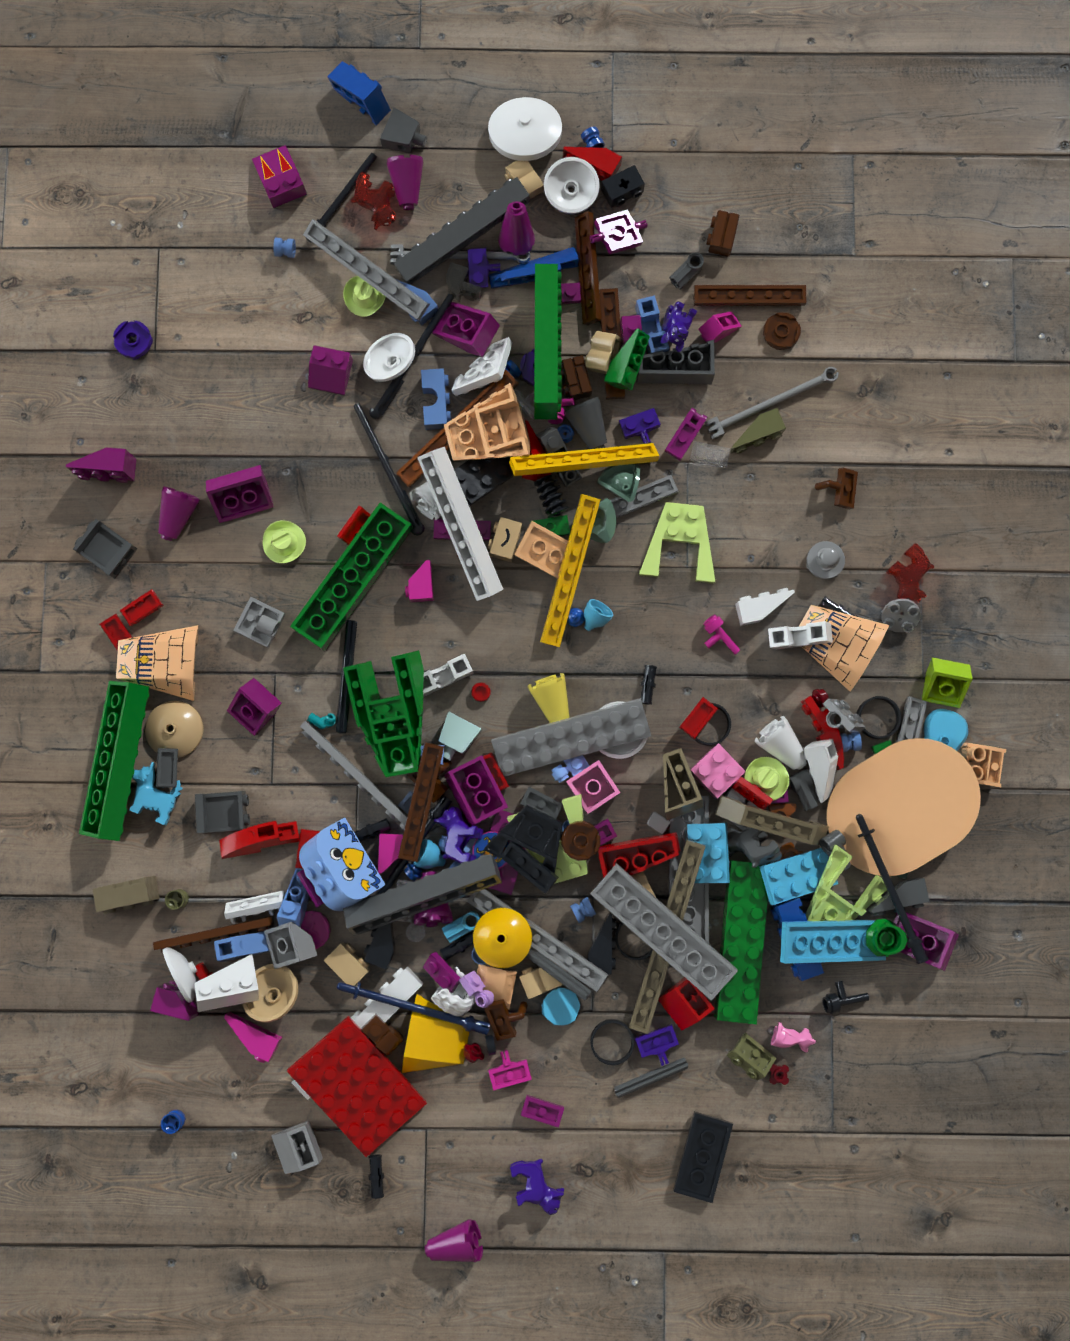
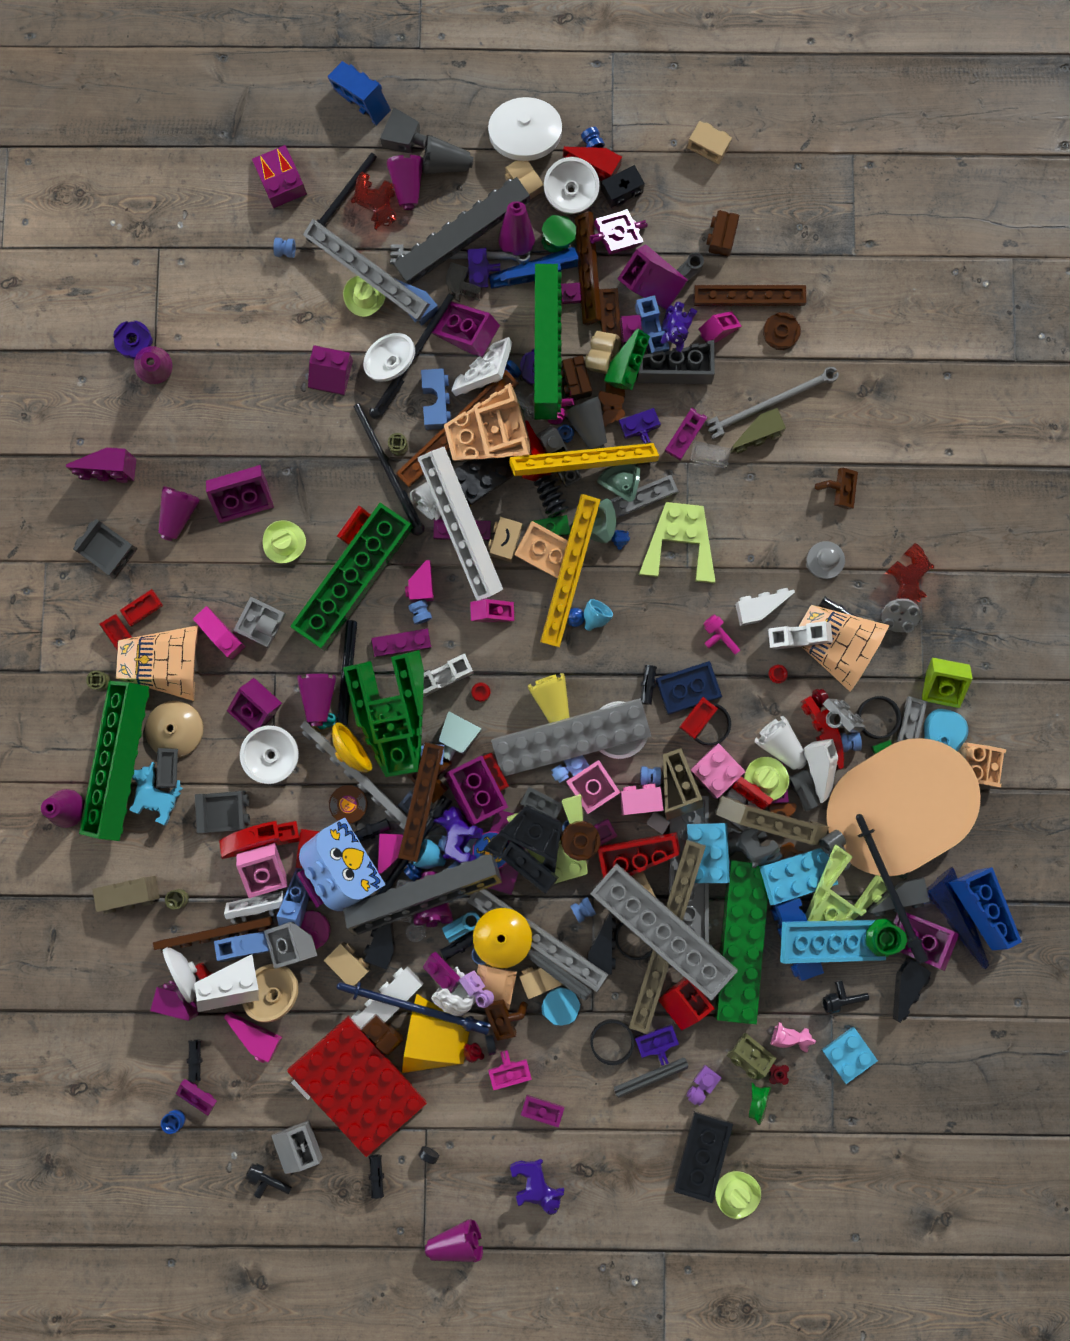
none -> magenta cone [41,789,85,828]
none -> olive wheel [86,670,111,691]
none -> magenta cone [134,346,173,384]
none -> magenta plate [176,1079,217,1116]
none -> black pin [186,1039,203,1082]
none -> dark pink slope [193,606,246,660]
none -> bright pink brick [236,843,287,898]
none -> white dish [240,726,299,784]
none -> black piece [245,1163,292,1199]
none -> magenta cone [297,674,336,727]
none -> reddish brown tile [329,785,368,823]
none -> yellow dish [332,722,372,773]
none -> magenta plate [371,628,431,658]
none -> olive wheel [388,433,408,456]
none -> medium blue wheel [408,600,432,625]
none -> black tile [418,1146,439,1164]
none -> dark grey cone [422,135,473,174]
none -> dark pink slope [470,599,514,622]
none -> green hat [541,215,576,252]
none -> dark orange animal [598,391,625,427]
none -> blue plate [611,530,630,550]
none -> magenta slope [617,244,688,310]
none -> bright pink brick [619,784,663,815]
none -> medium blue wheel [640,766,661,787]
none -> dark blue tile [655,661,722,715]
none -> medium lavender plate [686,1065,721,1106]
none -> tan brick [687,121,732,164]
none -> yellowish green hat [715,1171,761,1219]
none -> green hat [749,1083,771,1125]
none -> red plate [768,664,788,684]
none -> medium azure plate [821,1027,878,1084]
none -> black slope [893,957,932,1023]
none -> clear blue wedge [927,867,989,969]
none -> blue wedge [949,867,1022,951]

